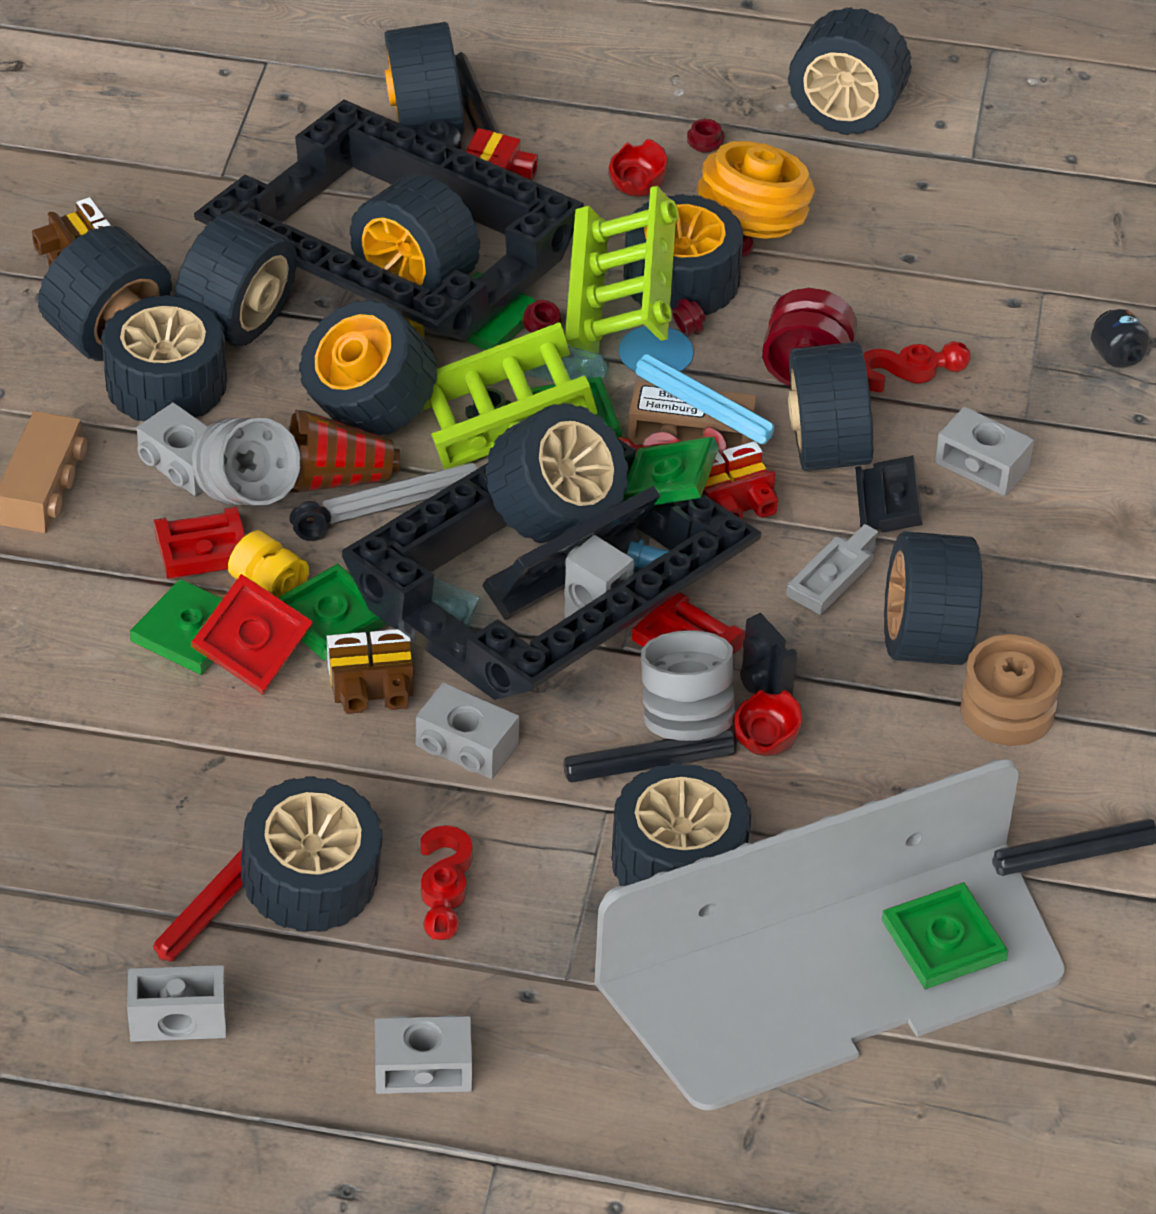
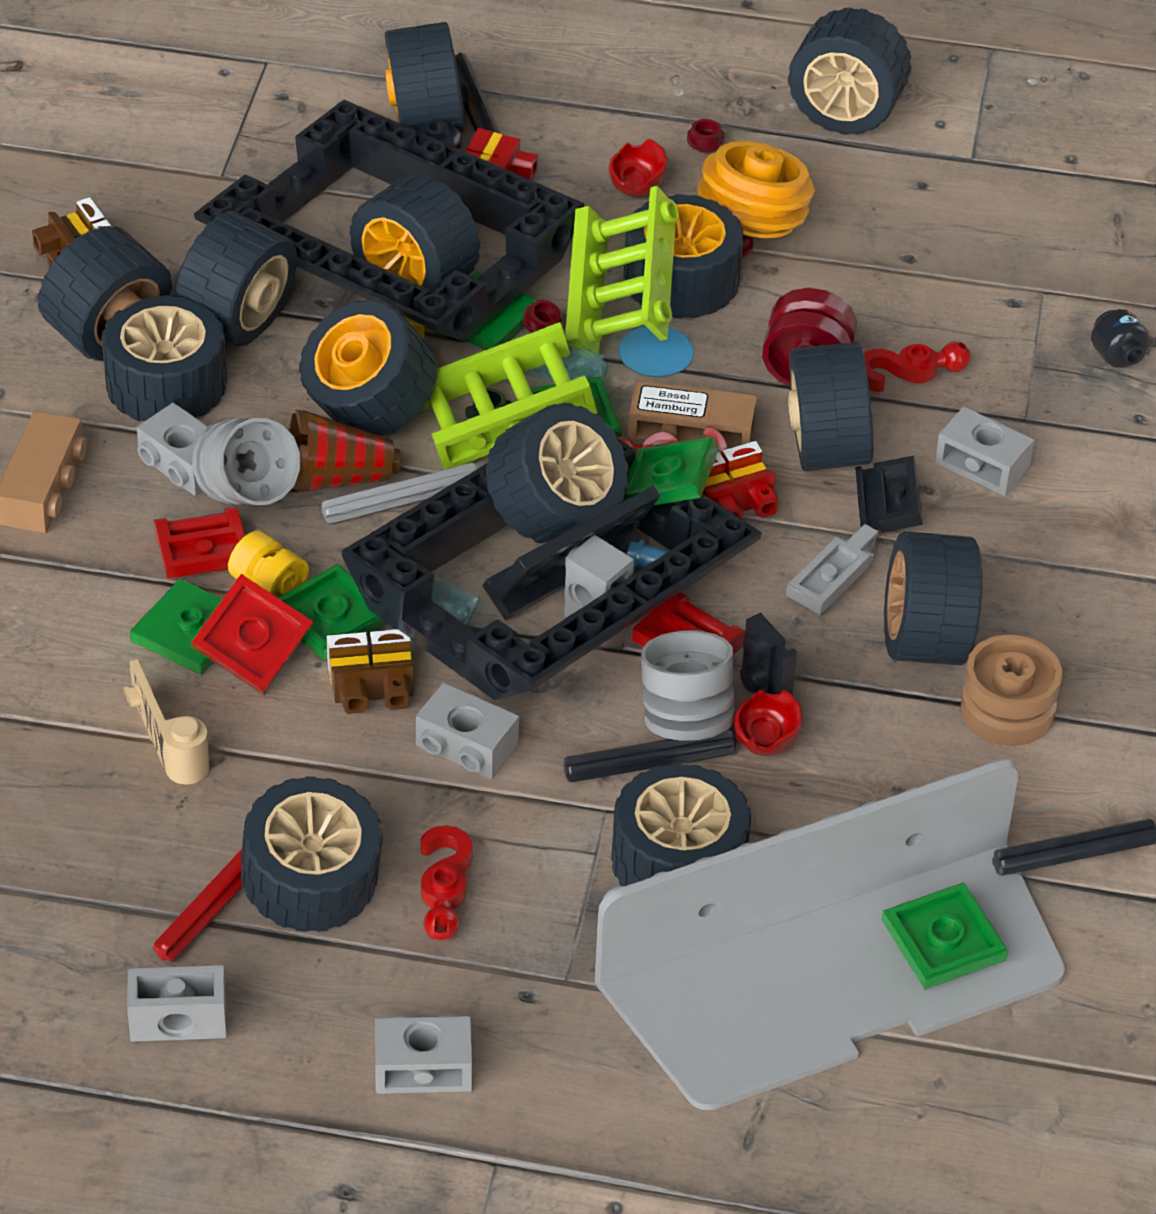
black plate [289,501,331,541] -> none
medium azure axle [636,354,775,444] -> none
dark red plate [671,298,706,337] -> none
none -> tan door [123,659,210,785]

